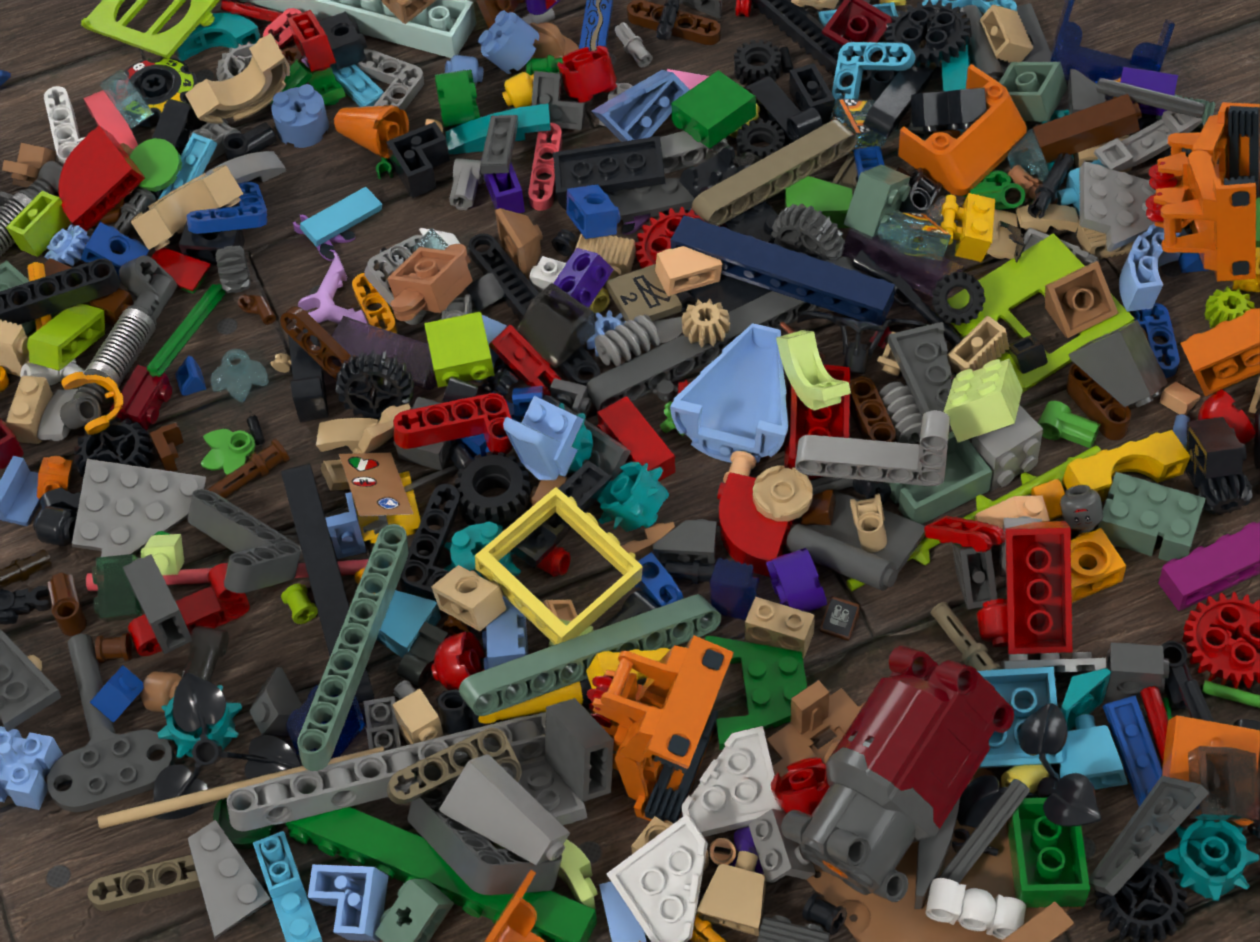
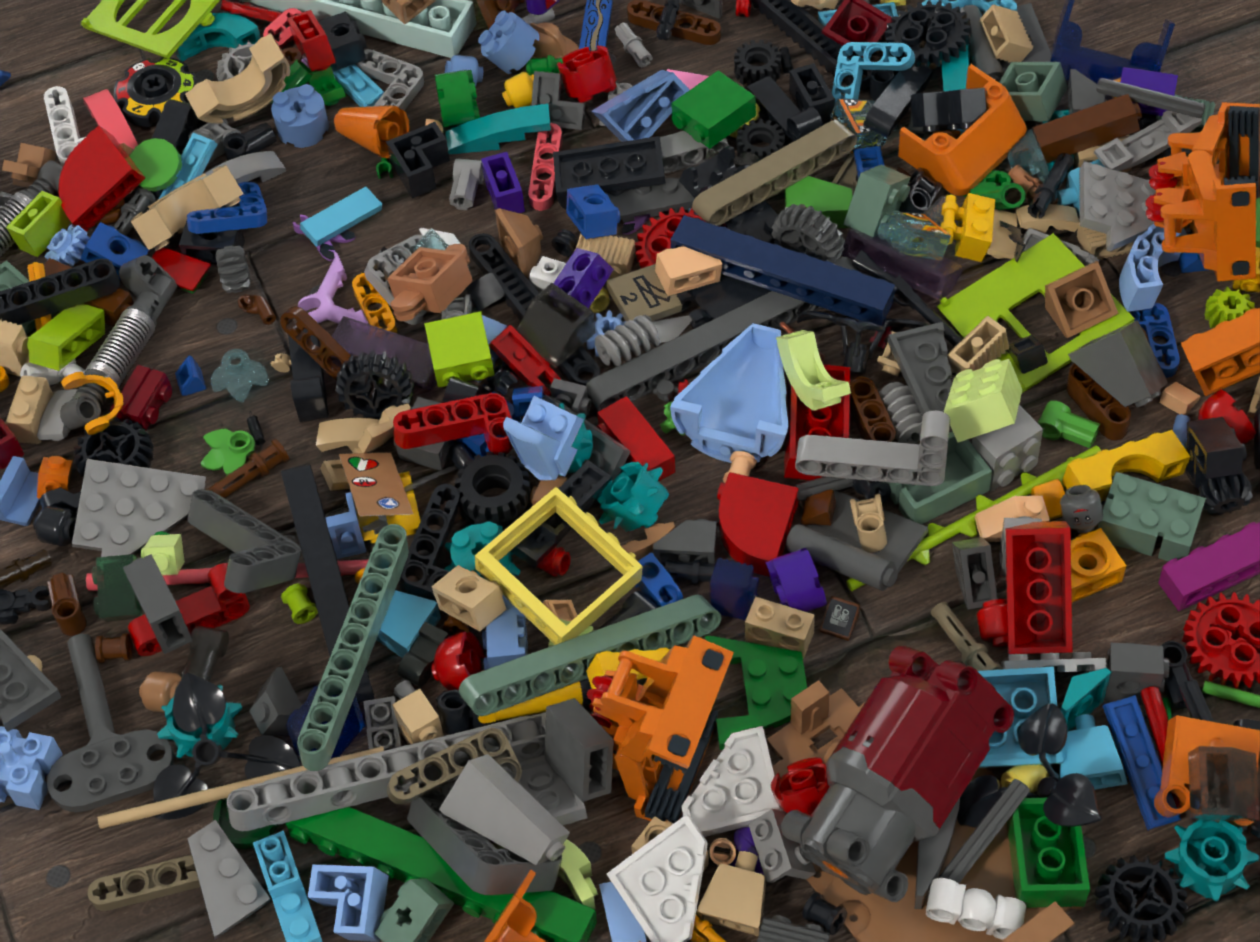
blue brick [90,665,144,723] -> none
clear light blue slope [100,69,153,129] -> none
green axle [147,284,226,377] -> none
reddish brown bracket [150,423,184,472] -> none
dark grey tile [480,115,519,174] -> none
tan gear [681,299,730,348] -> none
tan tile [753,466,812,521] -> none
red hinge [924,516,1006,553] -> none
black tyre [932,271,985,325] -> none
black hand [952,828,999,857] -> none
dark grey wing [1089,776,1209,896] -> none

